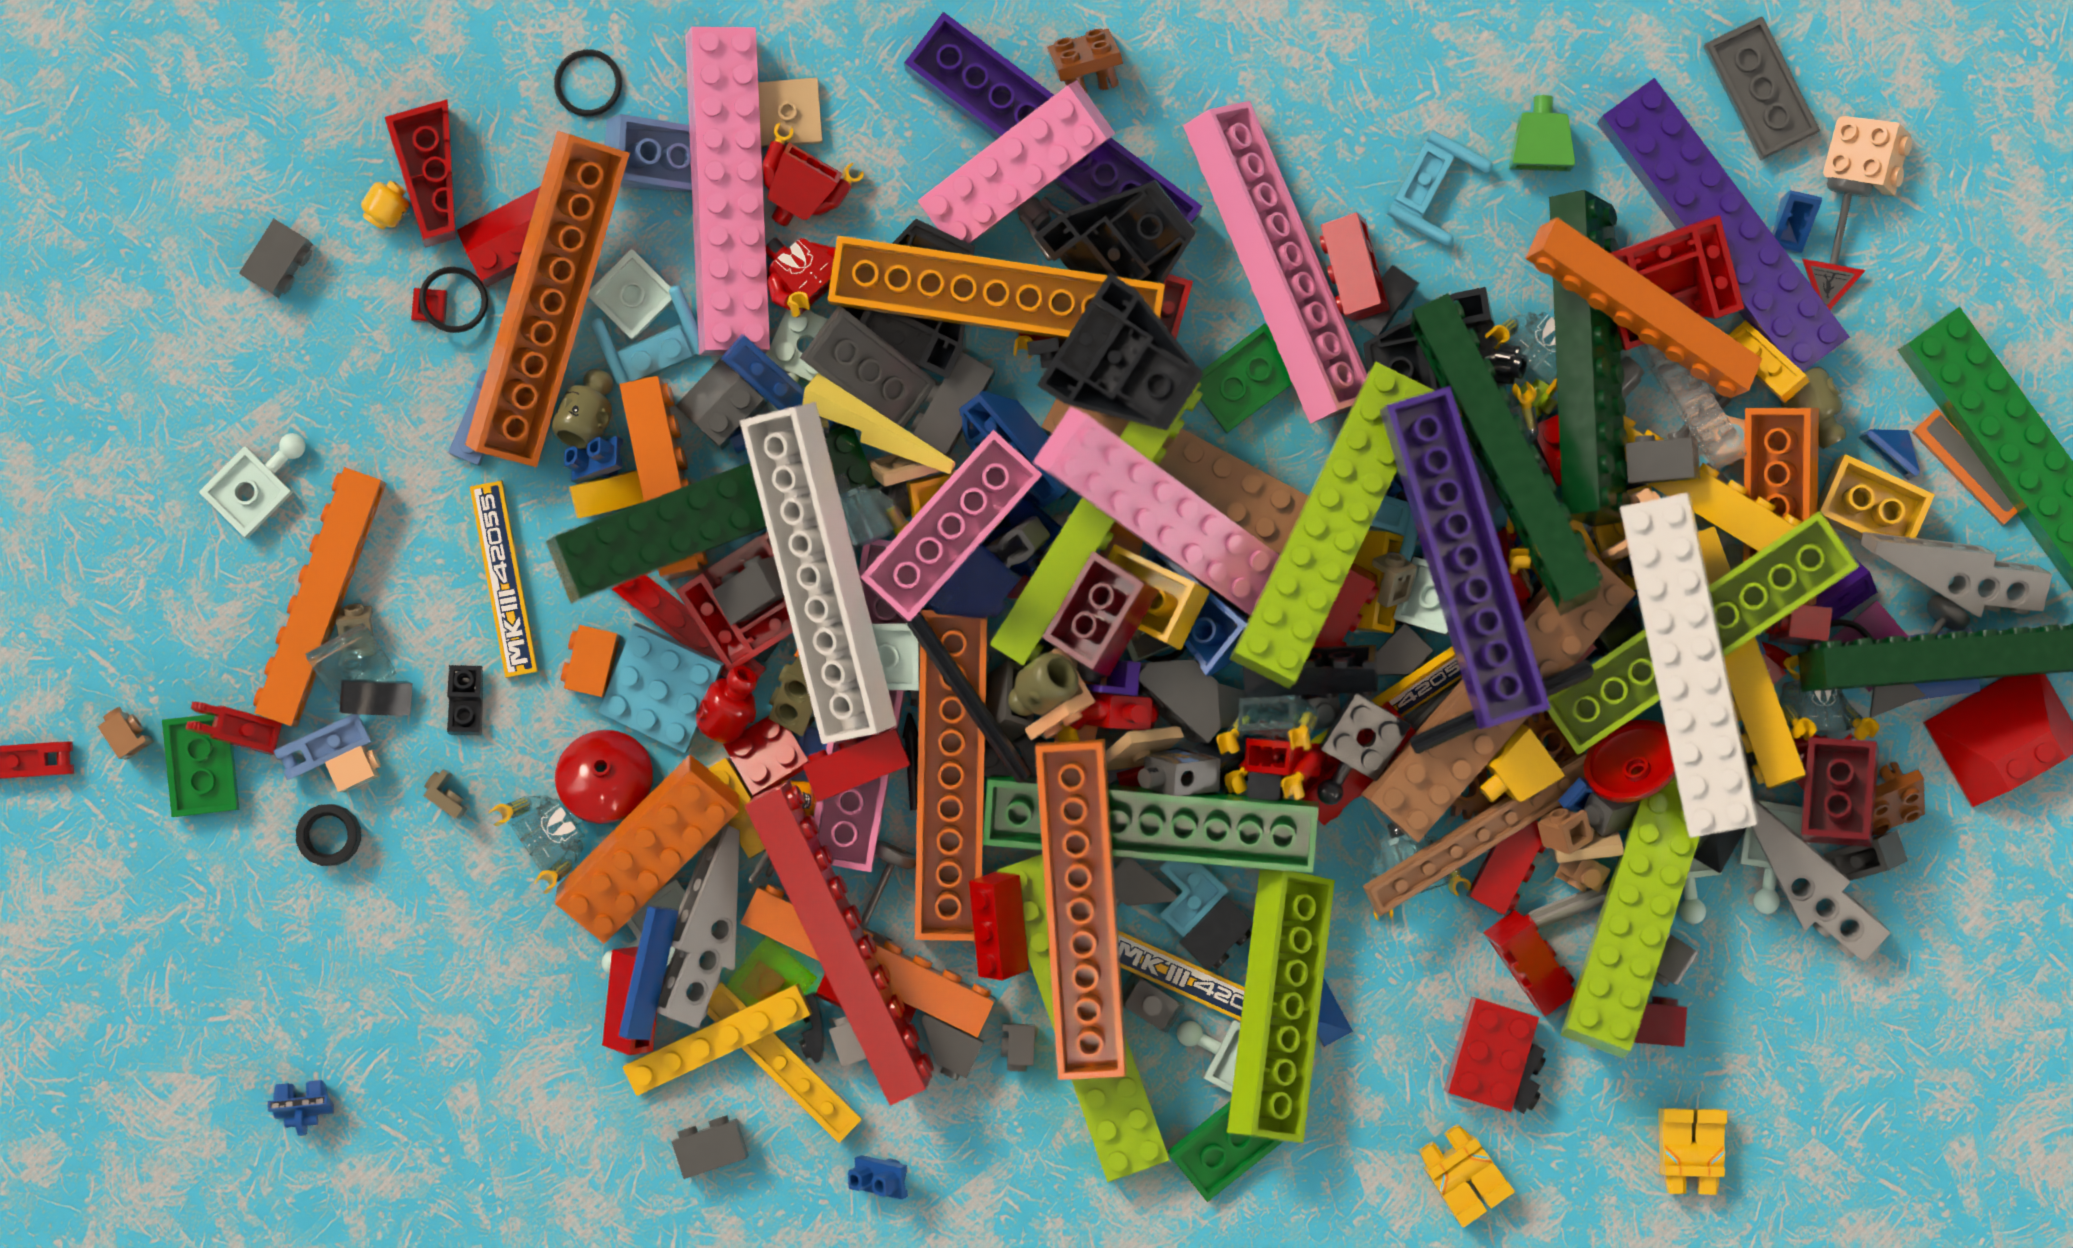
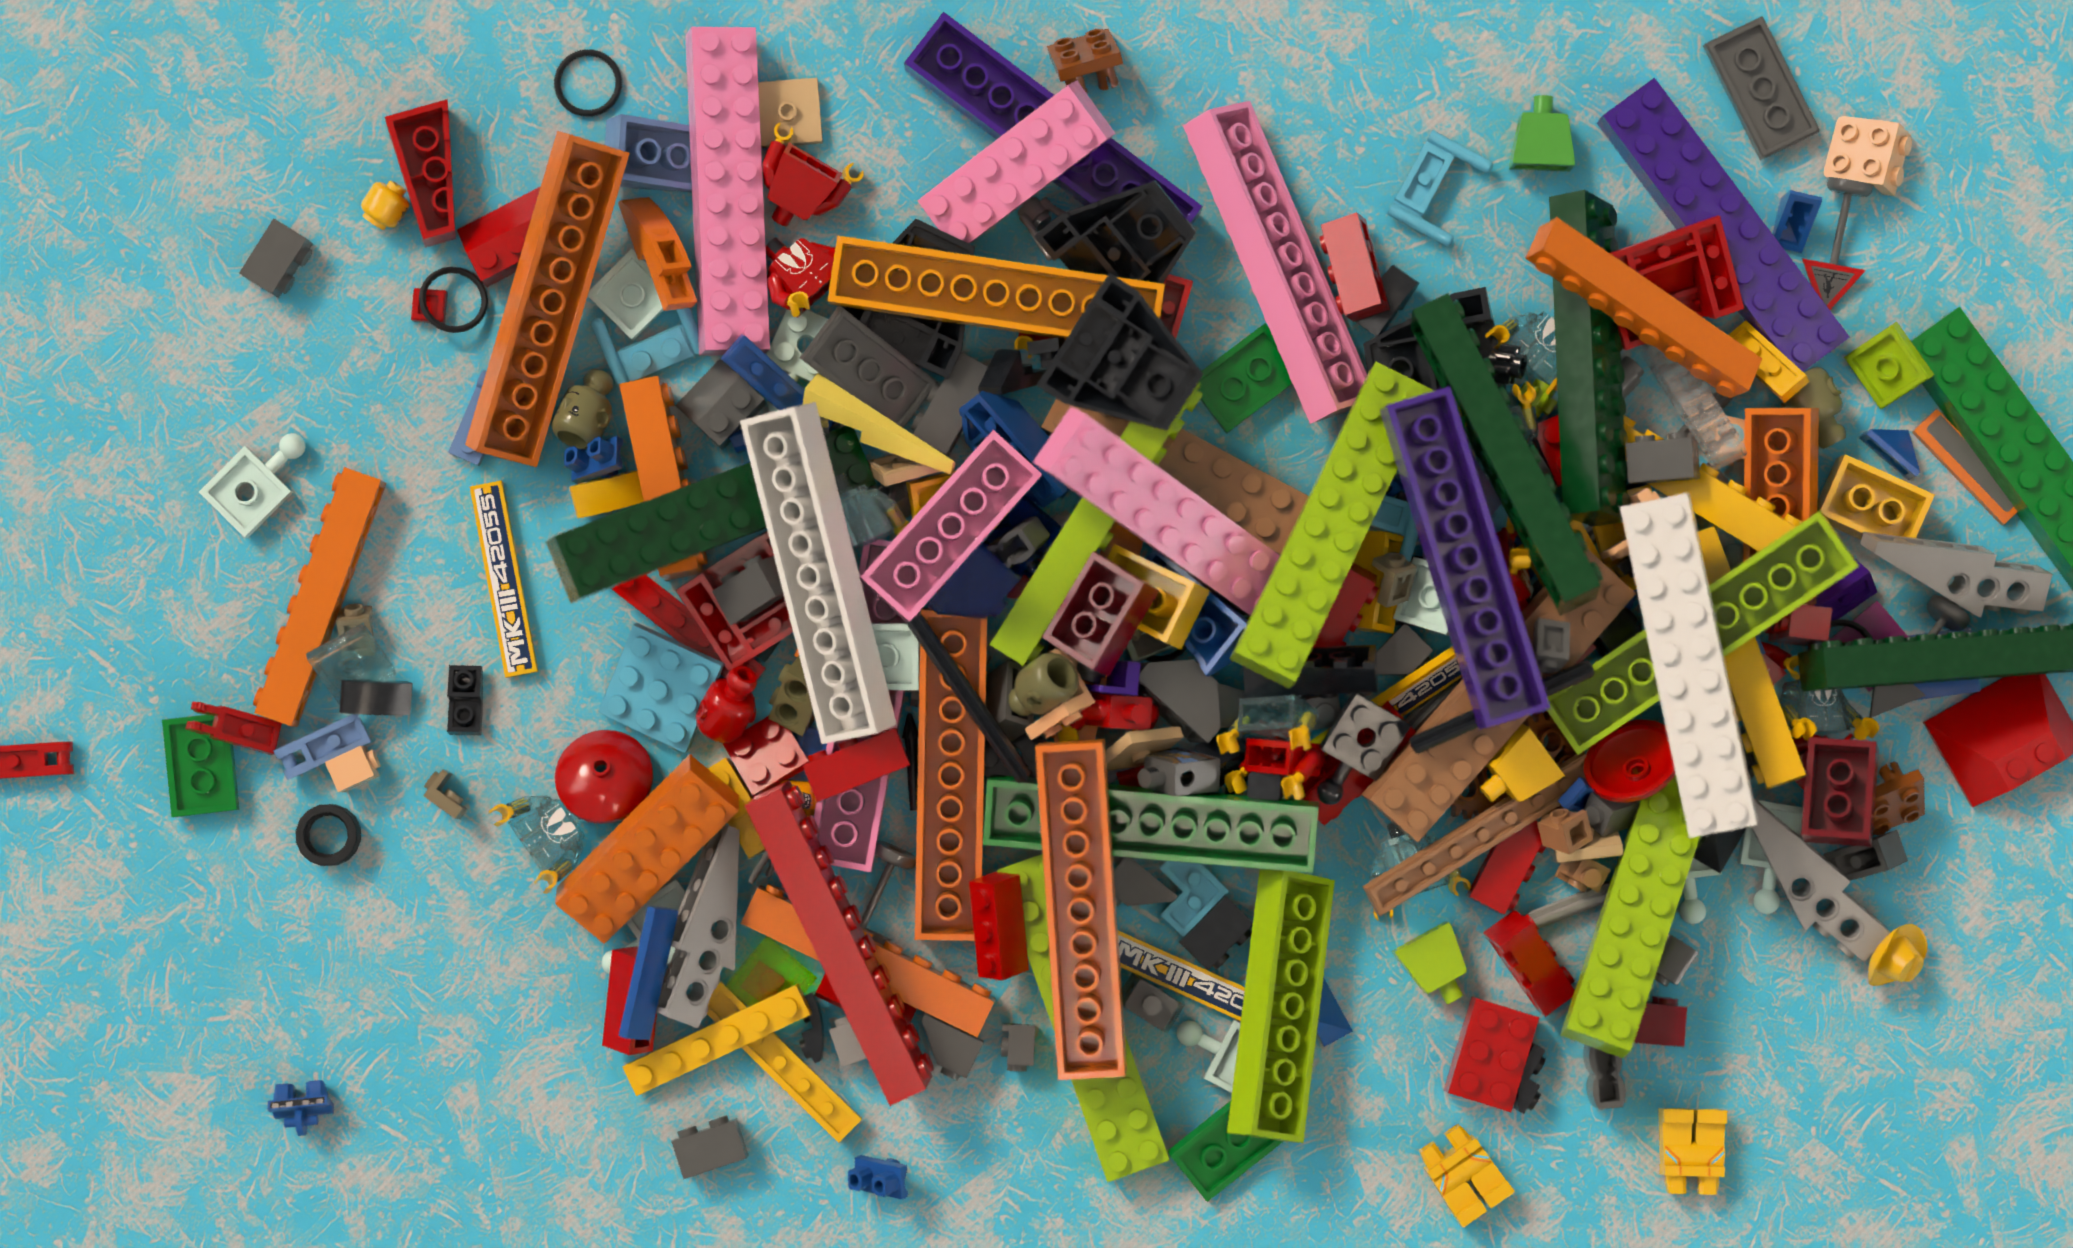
medium nougat brick [97,707,154,760] -> none
orange brick [561,625,621,698] -> none
none -> orange slope [618,197,697,311]
none -> black slope [978,349,1046,395]
none -> lime torso [1392,921,1467,1004]
none -> dark grey bracket [1533,618,1570,673]
none -> dark grey brick [1583,1045,1626,1109]
none -> lime tile [1844,321,1934,410]
none -> yellow hat [1868,924,1928,986]

